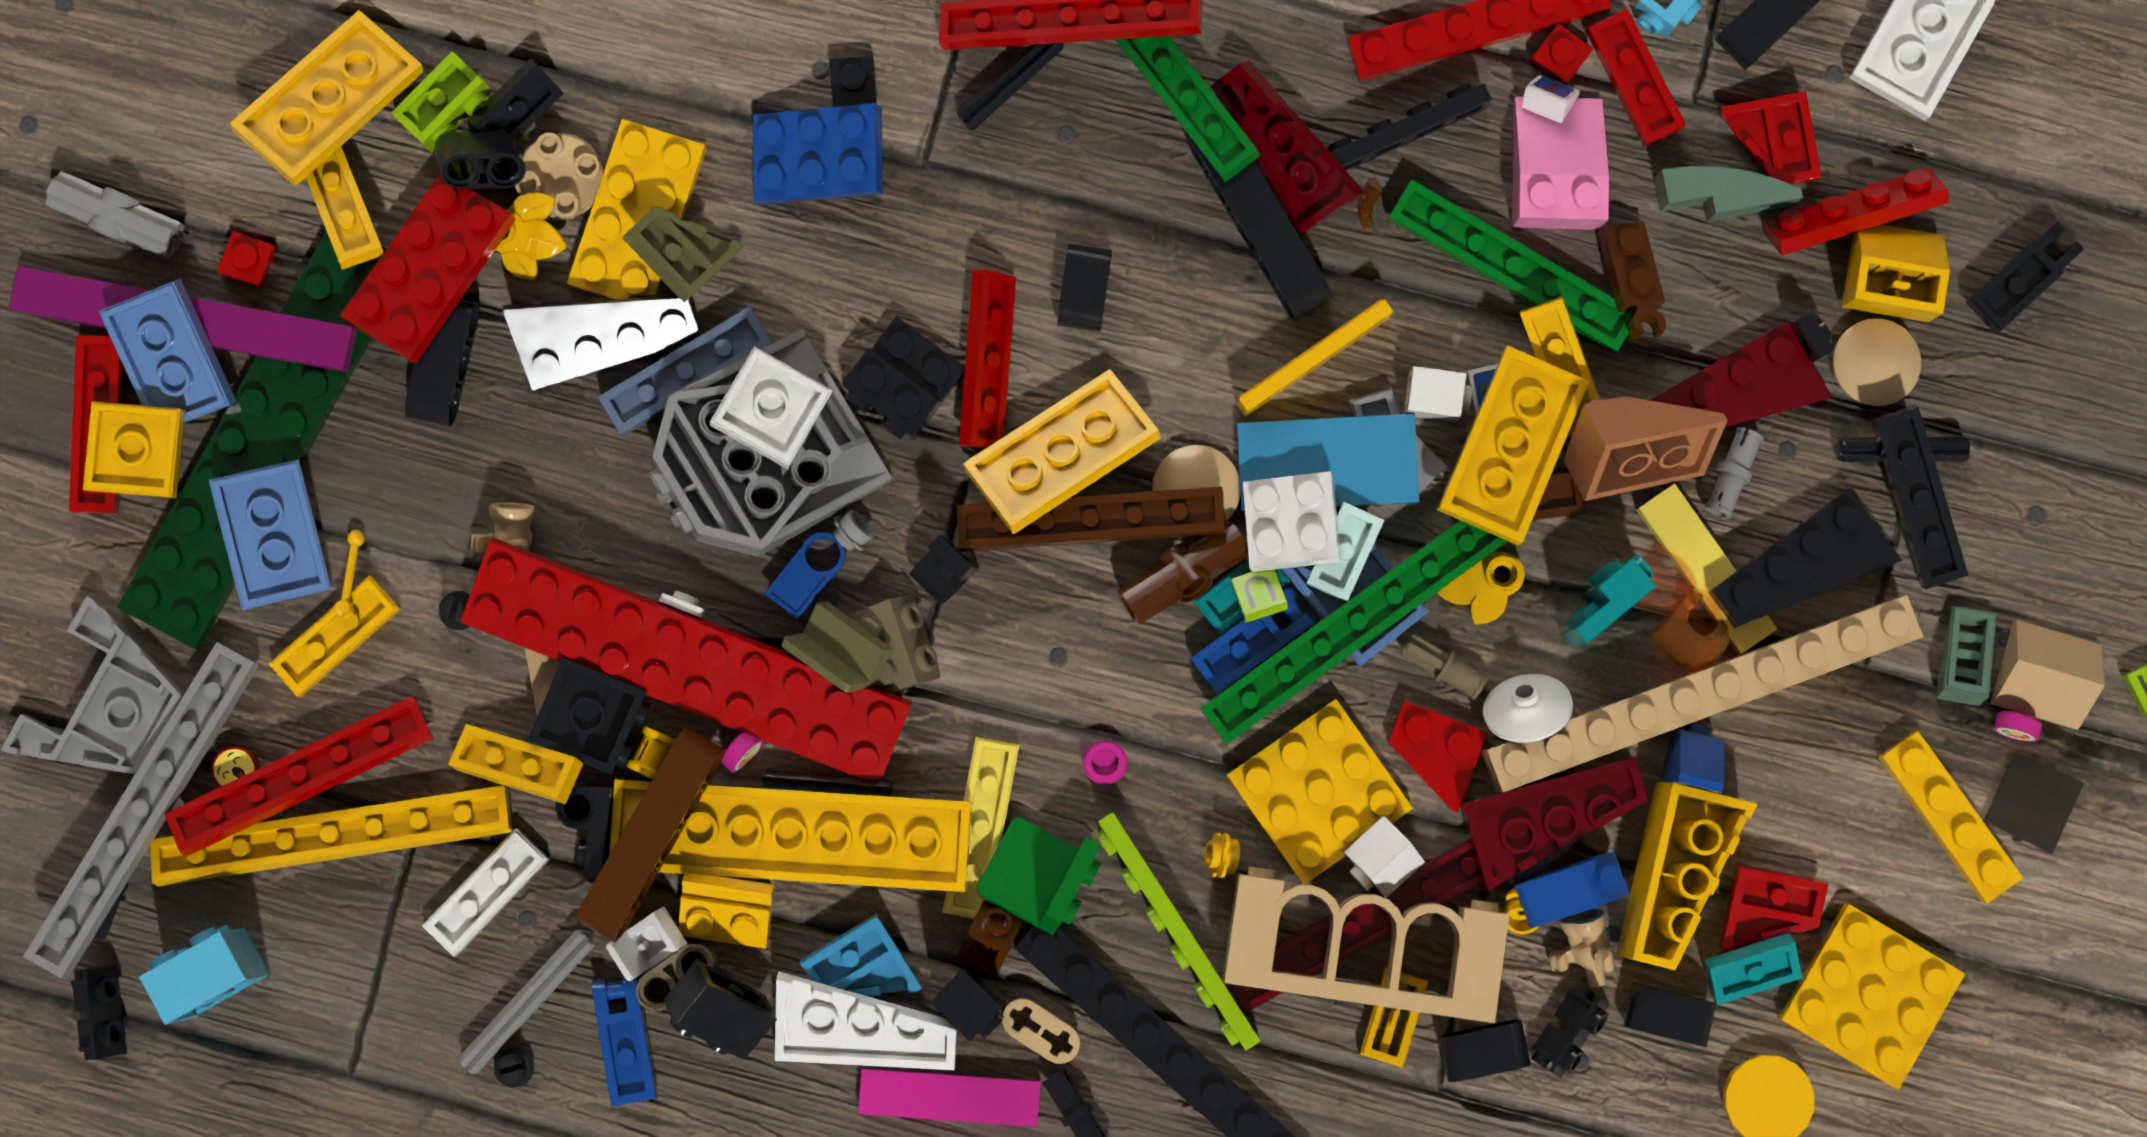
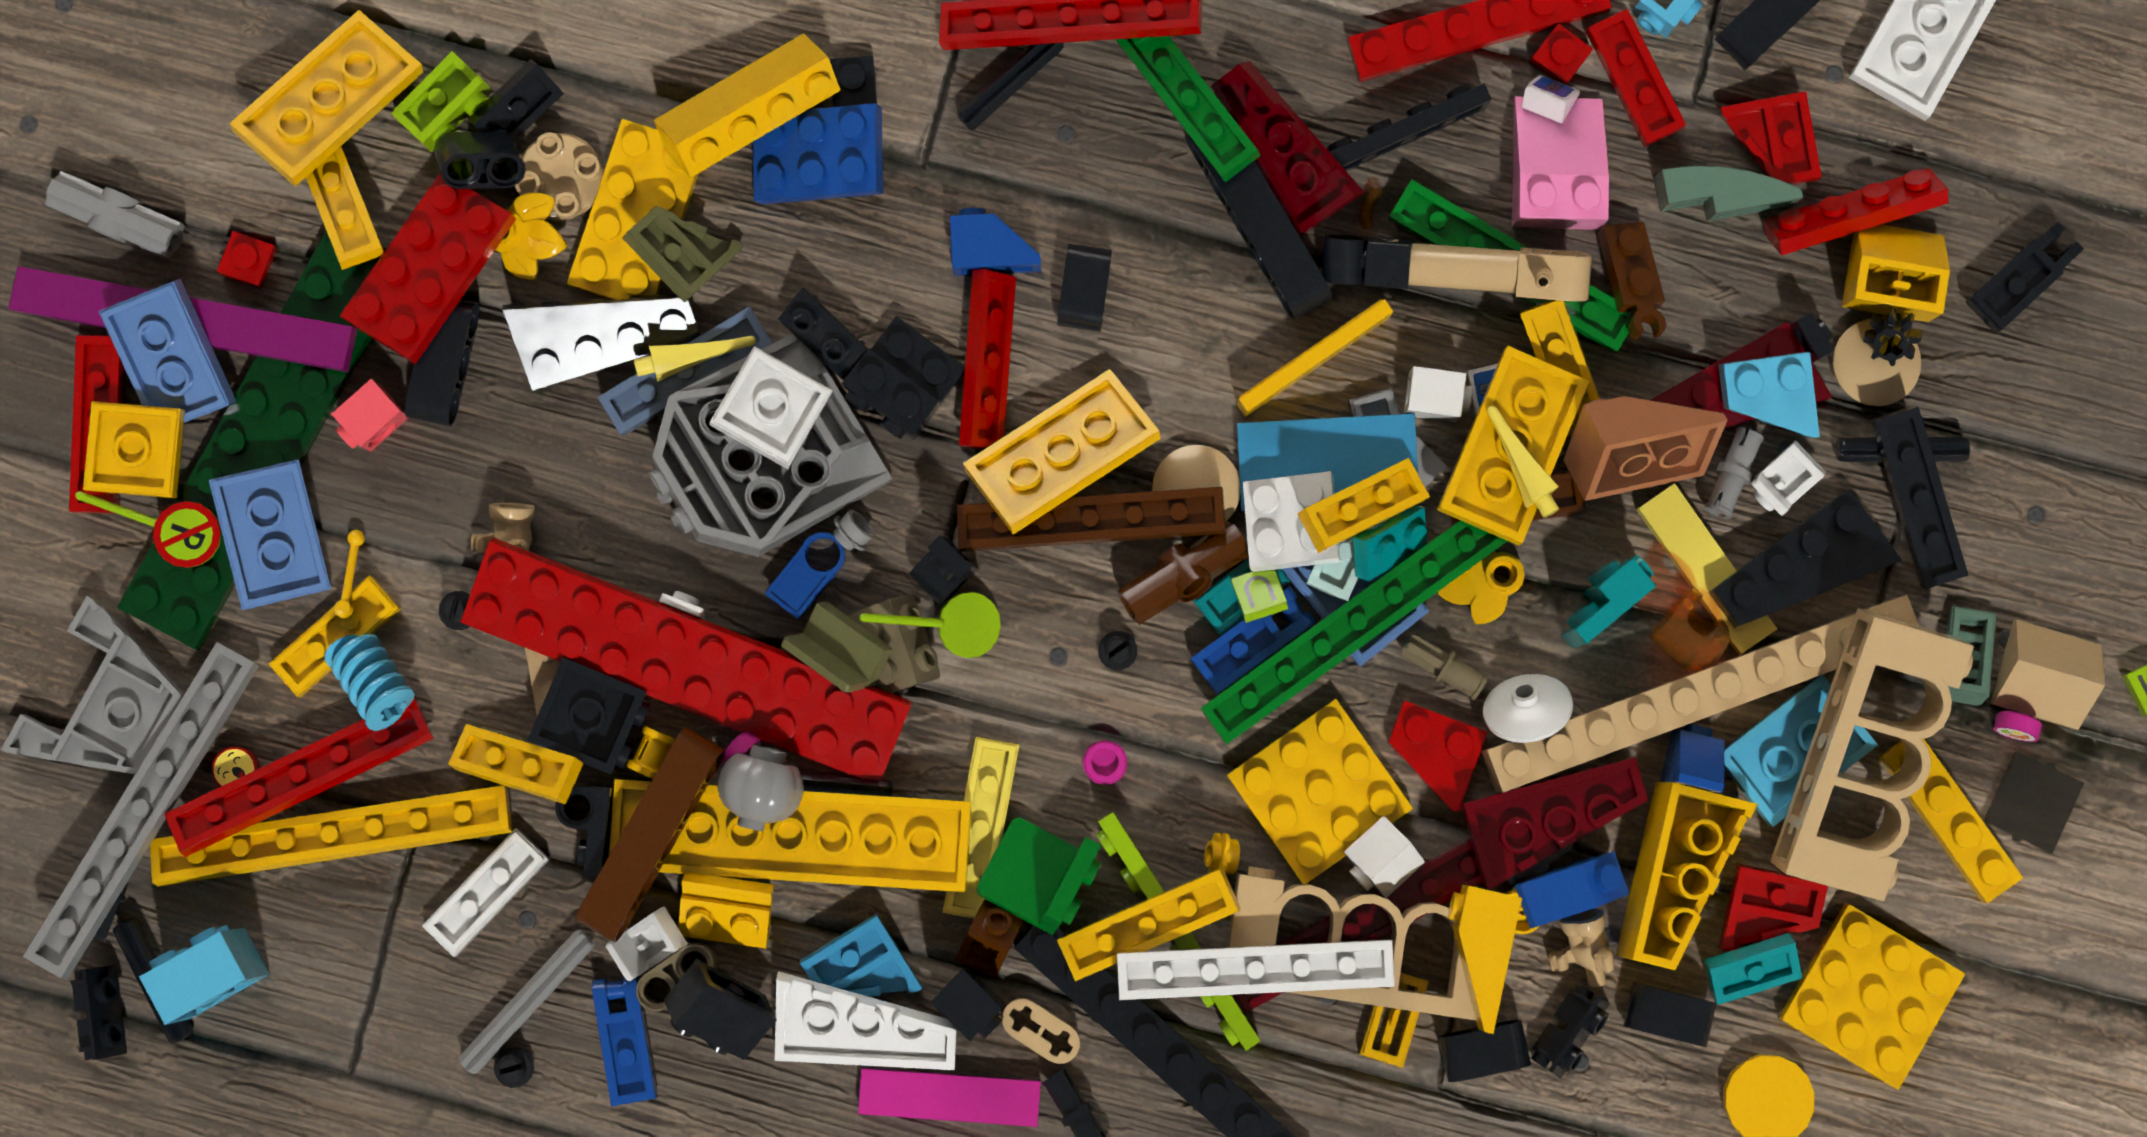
none -> piece [75,491,222,568]
none -> black axle [113,918,193,1044]
none -> medium azure piece [324,634,415,731]
none -> coral brick [331,379,409,452]
none -> light yellow piece [634,336,756,382]
none -> yellow brick [653,33,841,178]
none -> light grey plant [717,745,804,831]
none -> black hinge [778,287,867,379]
none -> lime piece [859,592,1001,658]
none -> blue slope [950,208,1041,276]
none -> yellow plate [1057,867,1241,981]
none -> black piece [1098,631,1137,670]
none -> white plate [1117,940,1395,1000]
none -> yellow plate [1297,458,1430,554]
none -> tan piece [1322,234,1592,301]
none -> teal plate [1353,505,1427,581]
none -> yellow slope [1448,885,1522,1034]
none -> light yellow piece [1487,406,1559,518]
none -> medium azure wing [1718,352,1820,438]
none -> medium azure plate [1724,674,1878,827]
none -> white bracket [1751,440,1826,516]
none -> tan fence [1770,608,1974,901]
none -> black gear [1863,307,1922,366]

